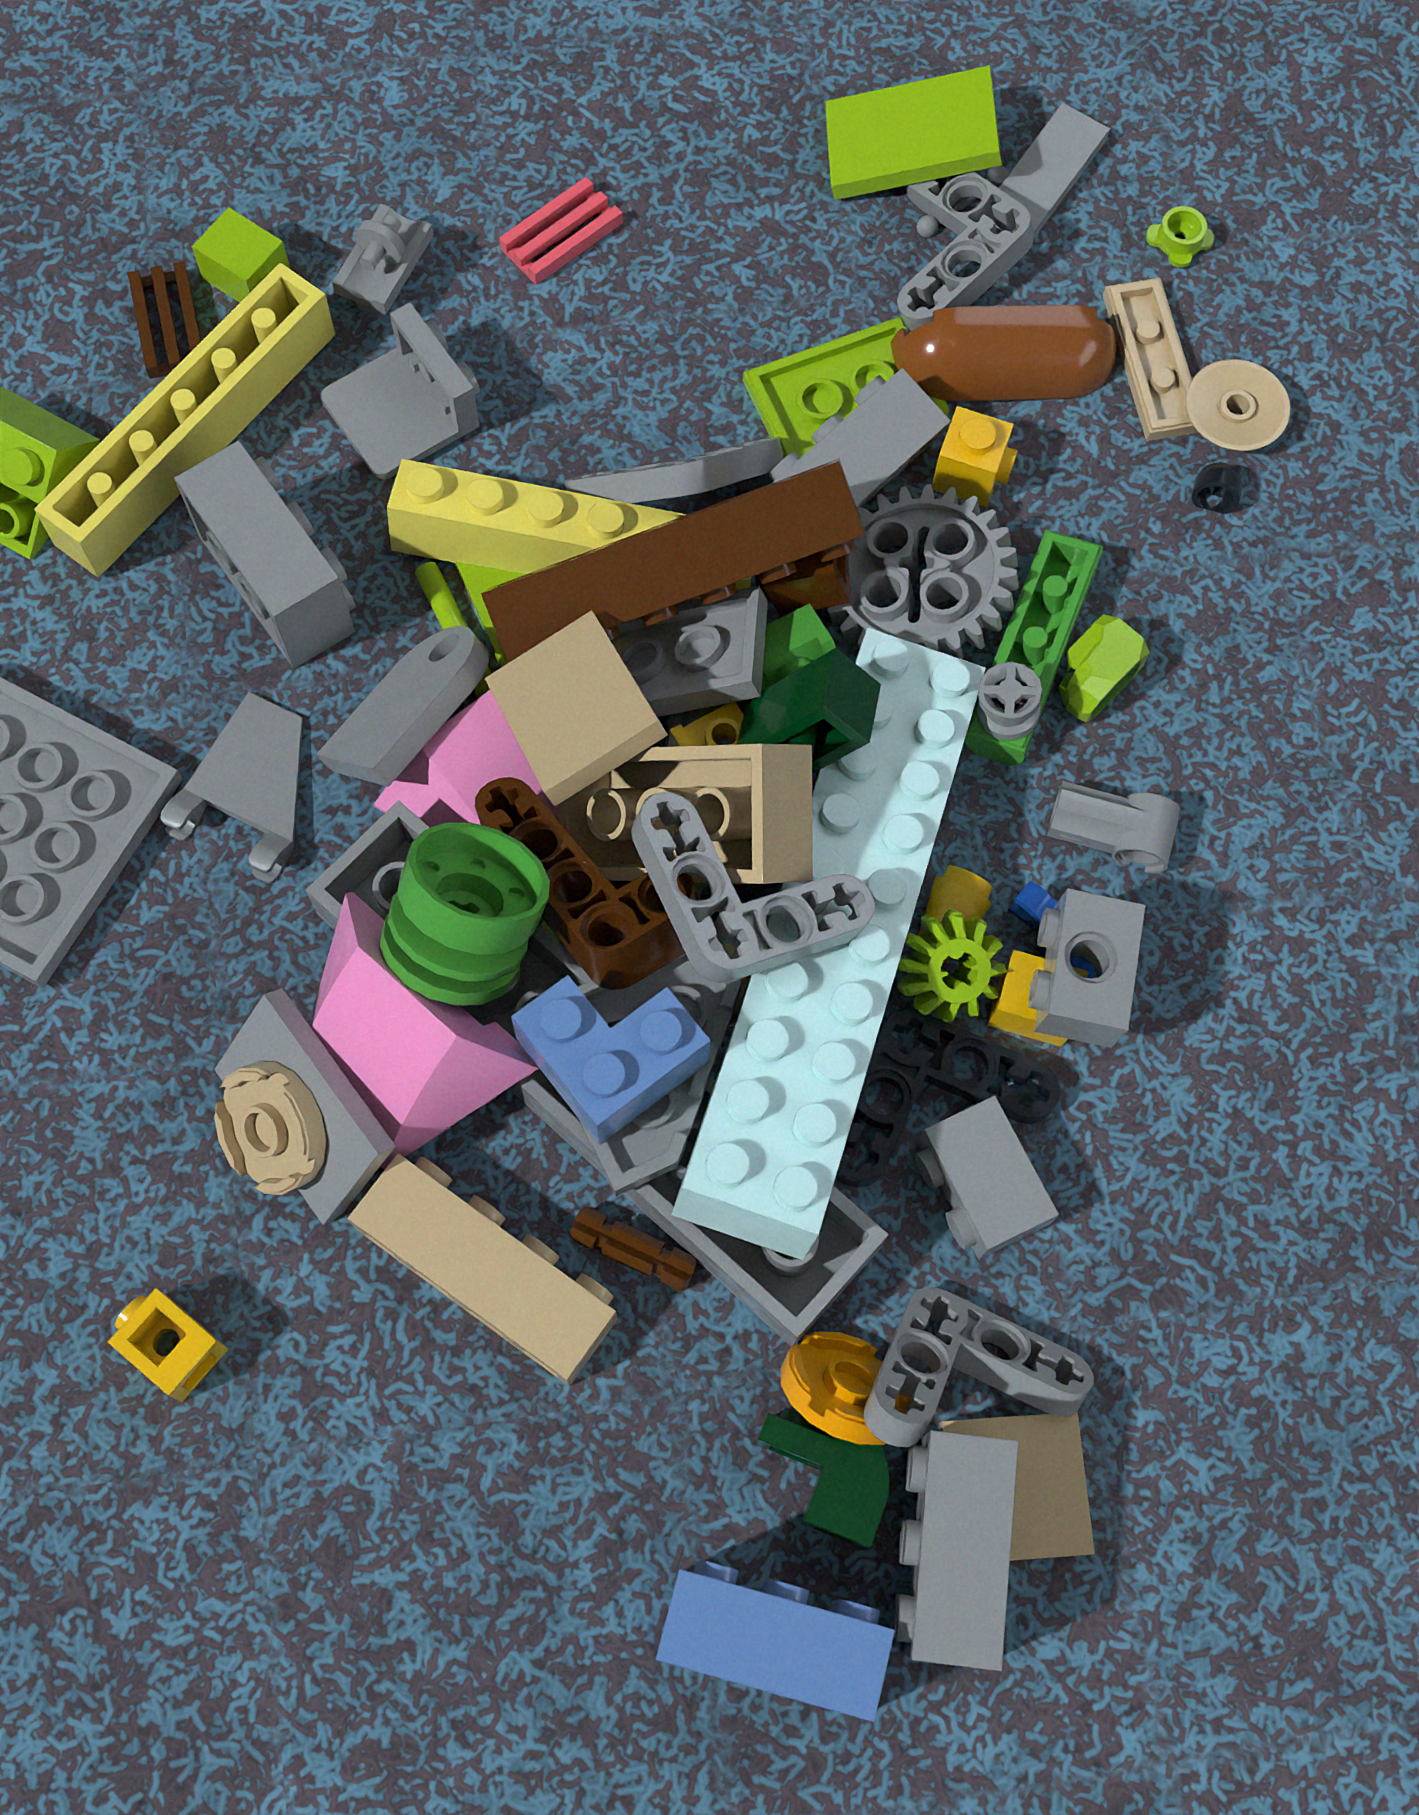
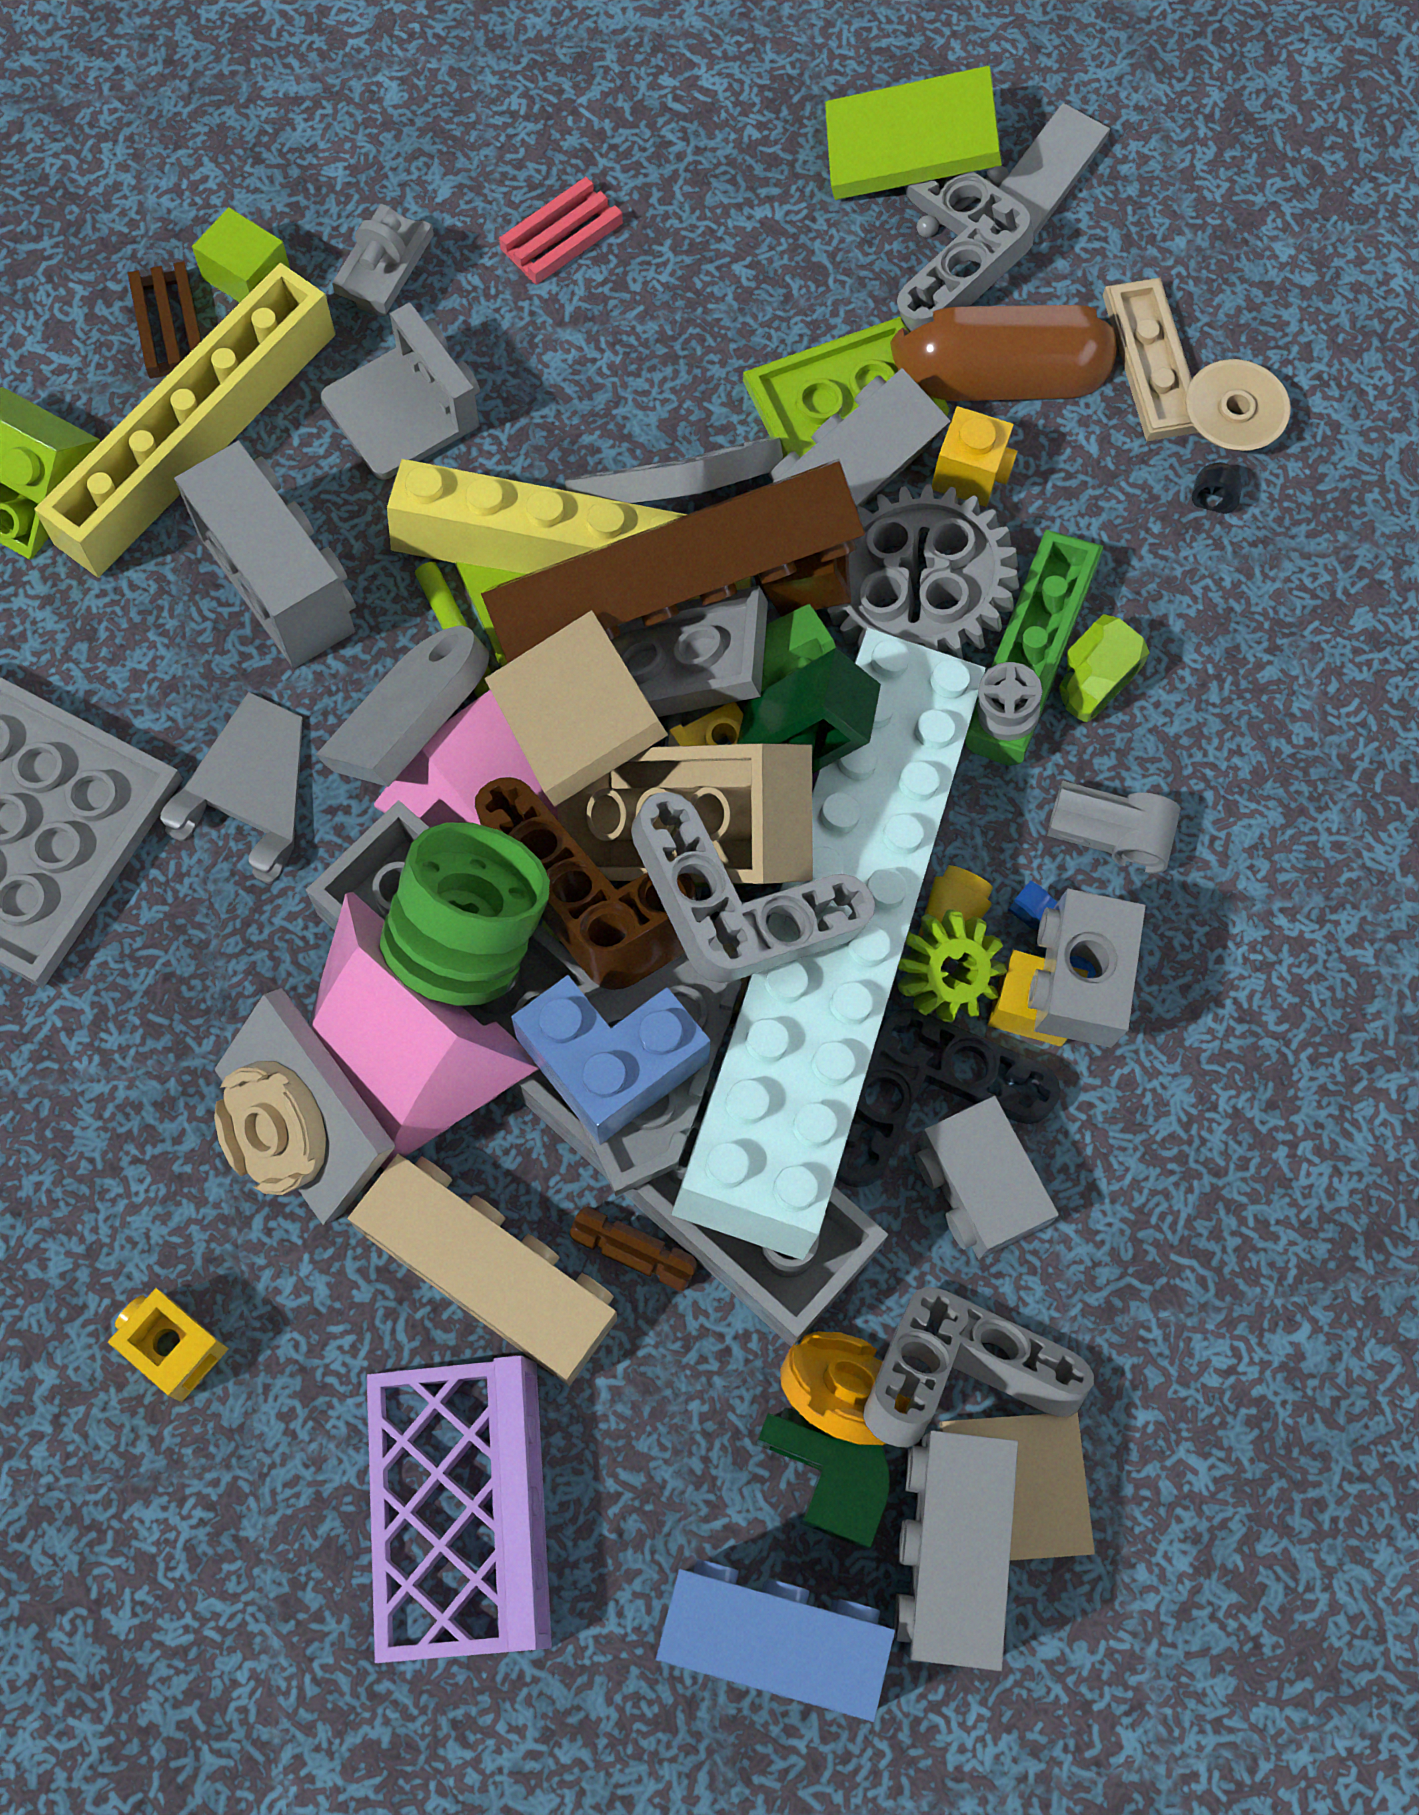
lime plate [1146,206,1214,268] -> none
none -> lavender fence [367,1356,552,1663]

